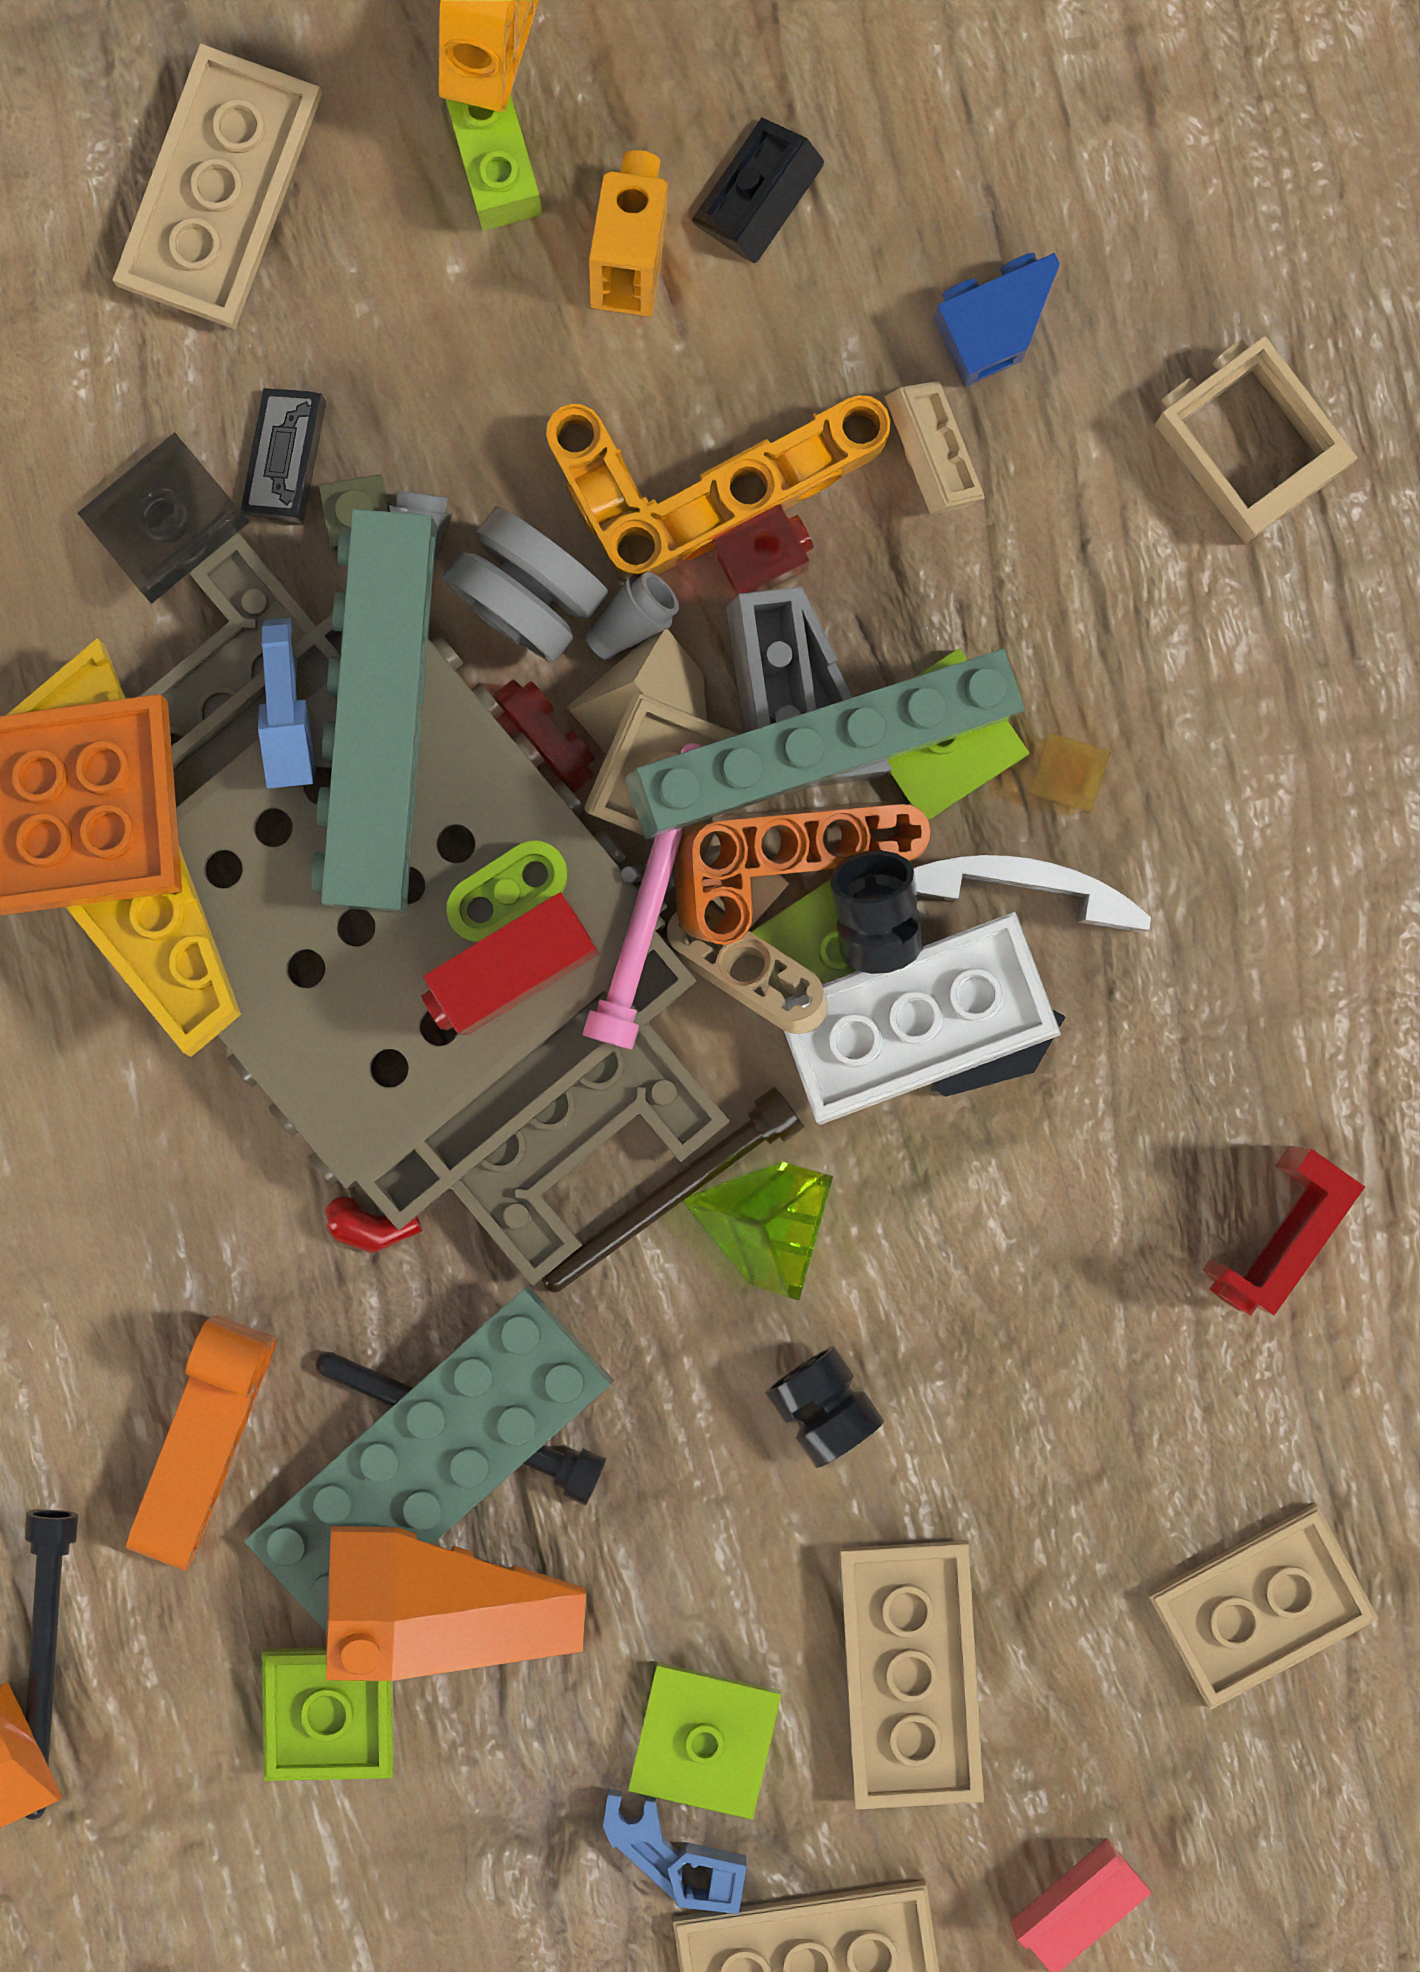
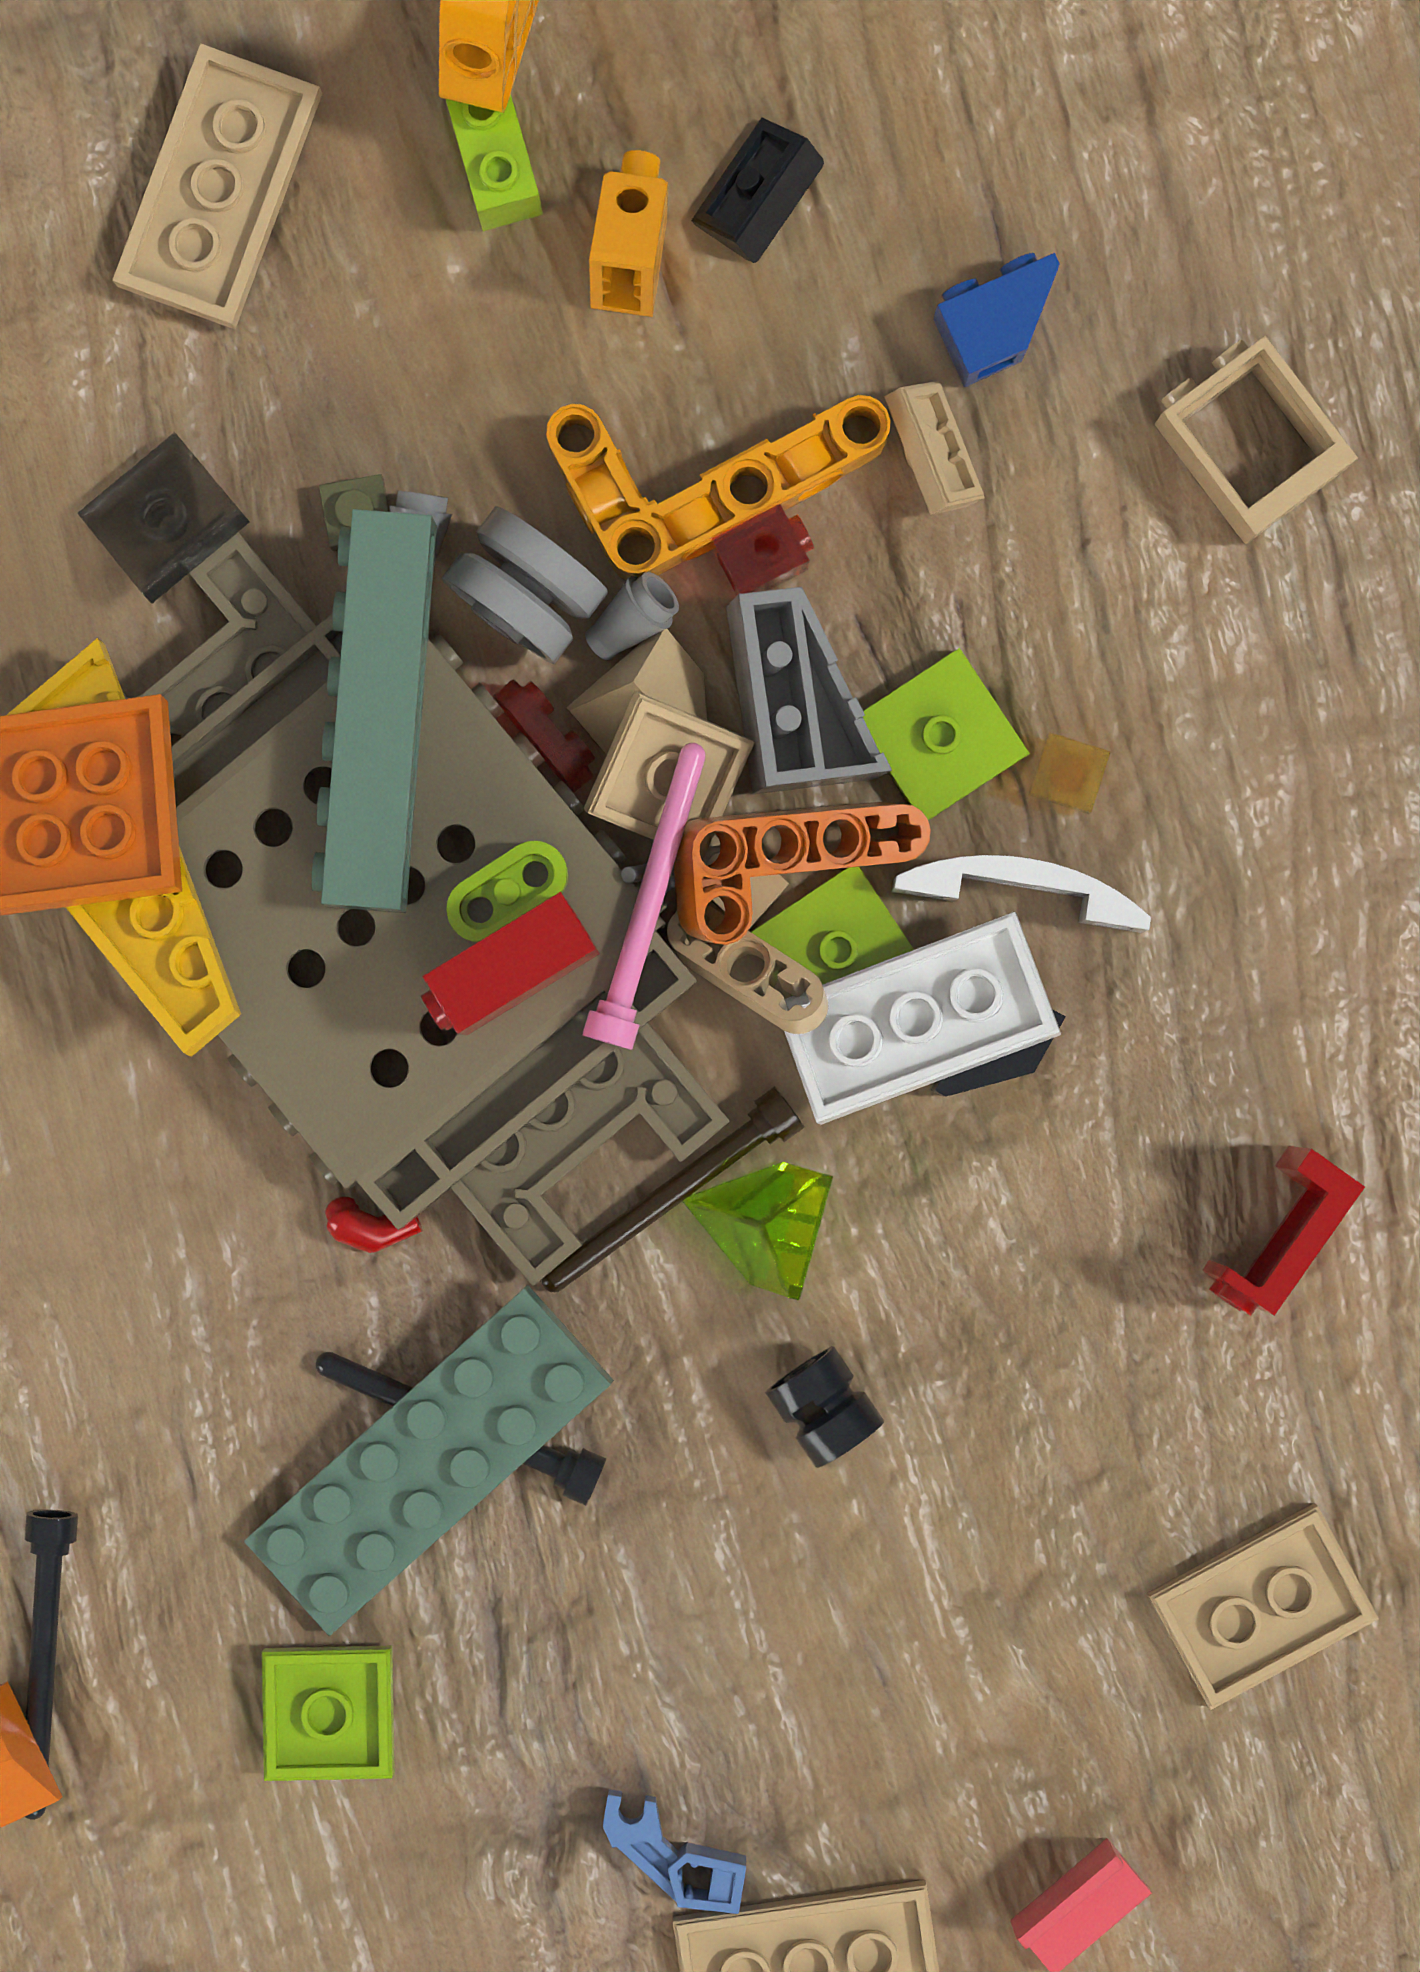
orange beam [126,1315,277,1571] -> none
slope [240,388,327,525] -> none
medium blue piece [258,617,317,789] -> none
orange wedge [326,1526,586,1681] -> none
sand green brick [625,648,1025,840] -> none
lime plate [628,1662,782,1820] -> none
black wheel [830,850,923,974] -> none
tan plate [839,1541,984,1810] -> none

